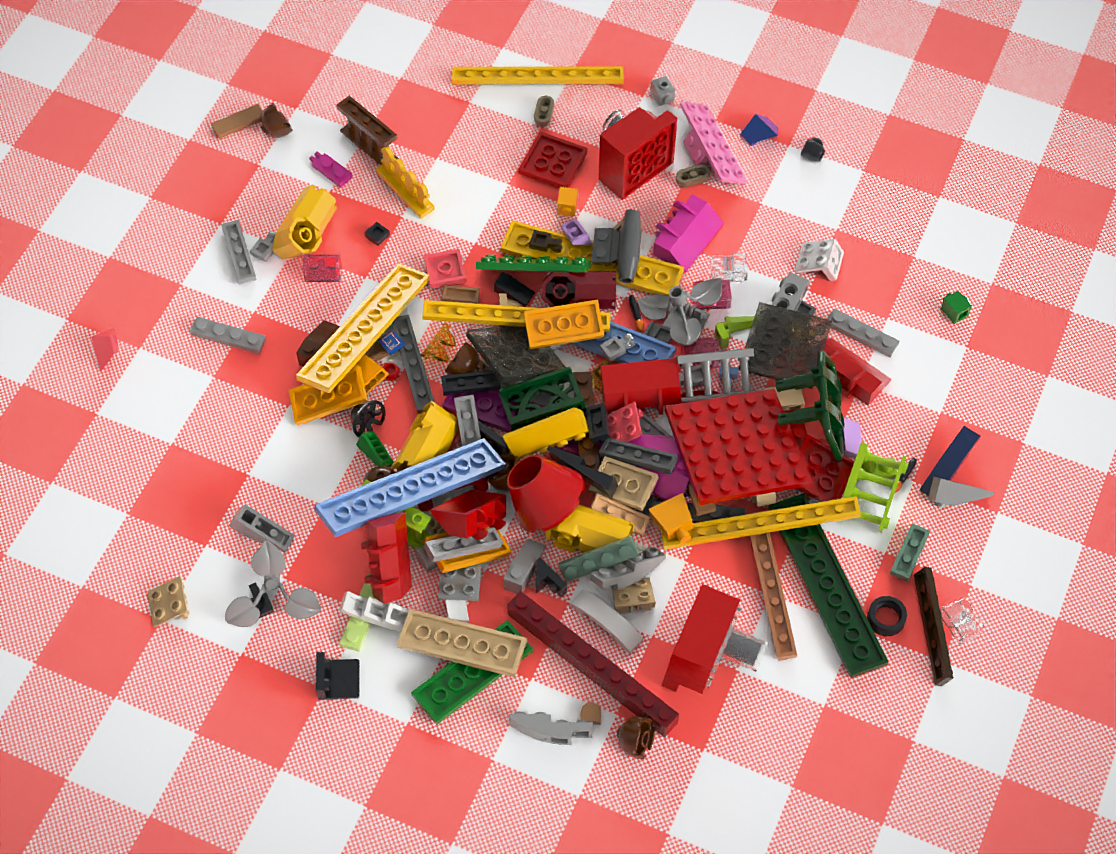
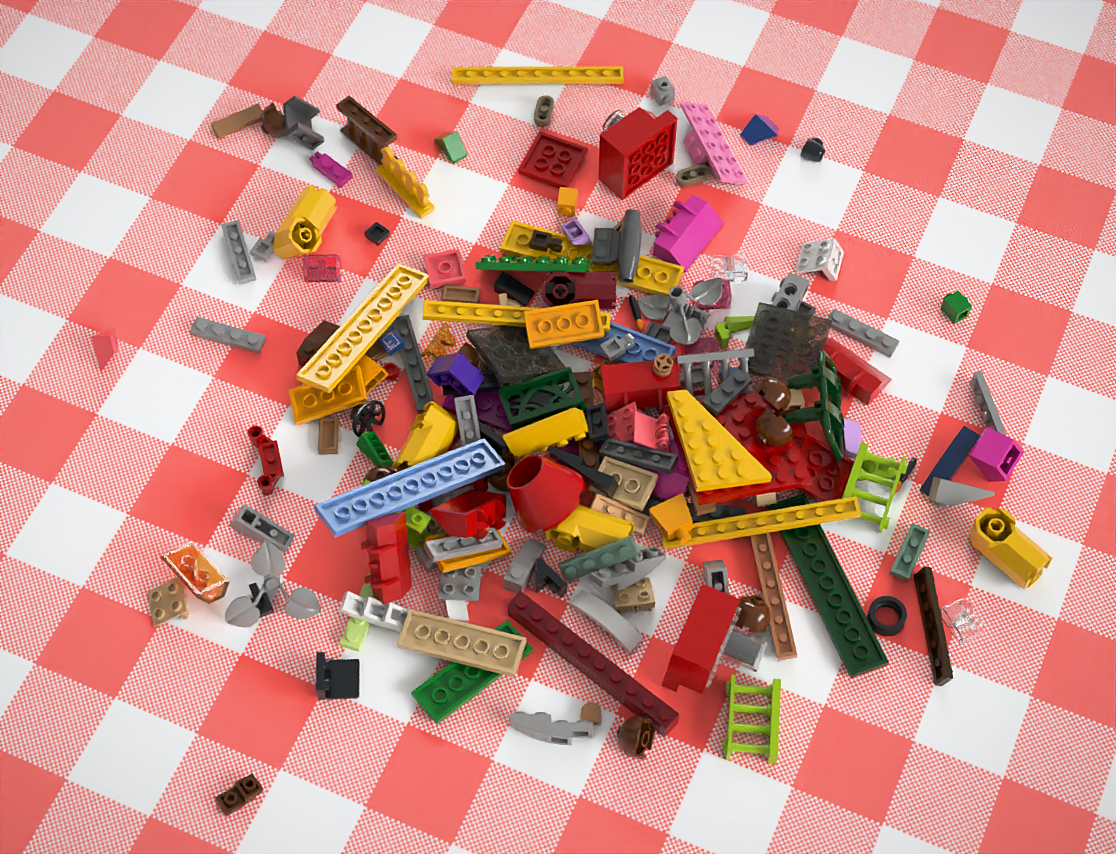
none -> clear orange slope [160,541,230,604]
none -> reddish brown slope [215,773,264,817]
none -> red plate [247,425,284,496]
none -> dark grey panel [283,95,324,151]
none -> medium nougat tile [318,418,339,455]
none -> dark purple brick [426,353,485,397]
none -> slope [434,131,468,164]
none -> coral hinge [633,411,670,453]
none -> medium nougat wheel [653,354,673,377]
none -> yellow wing [666,390,772,492]
none -> dark grey plate [701,368,753,416]
none -> light grey slope [703,559,729,594]
none -> lime fence [722,674,781,765]
none -> reddish brown cylinder [732,595,771,634]
none -> reddish brown cylinder [752,376,791,413]
none -> reddish brown cylinder [756,408,794,447]
none -> dark pink slope [968,427,1024,482]
none -> yellow brick [969,508,1053,590]
none -> light grey plate [970,370,1007,435]

